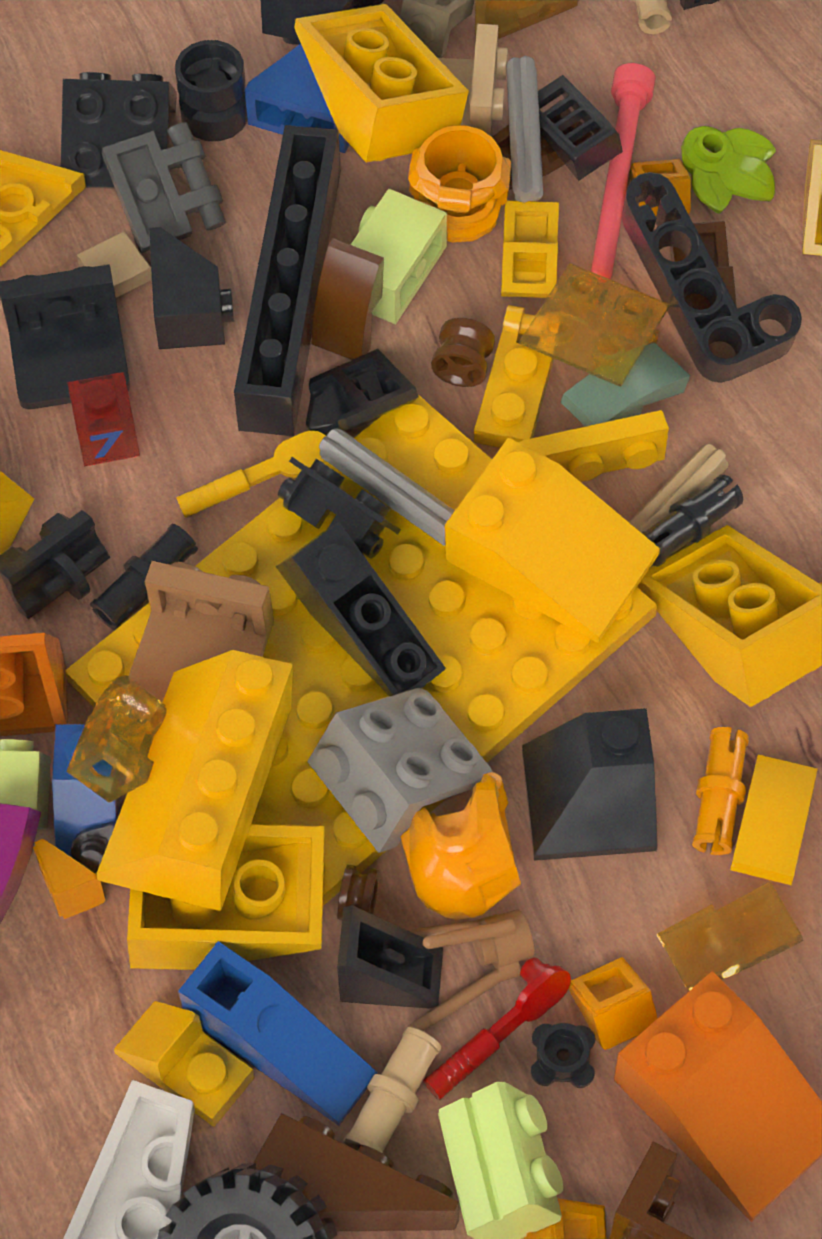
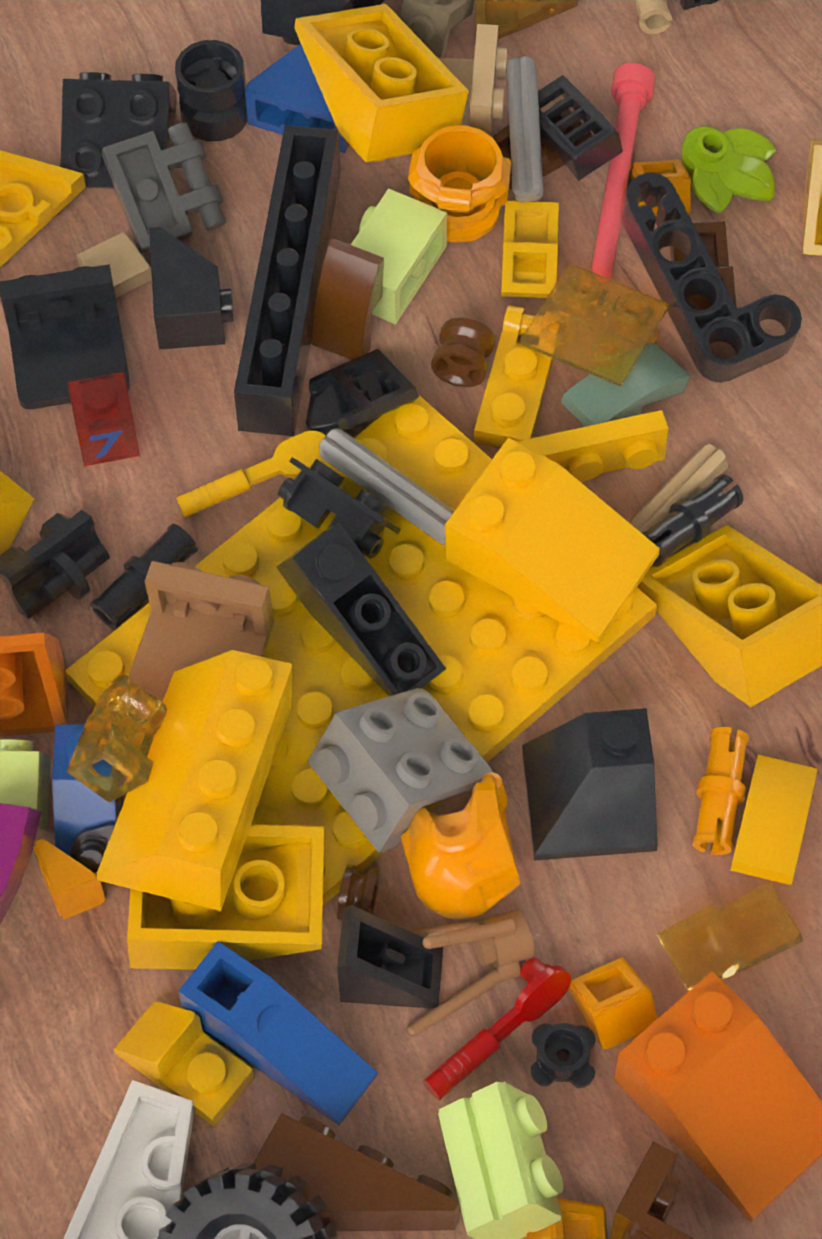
tan pin [343,1027,442,1153] -> none

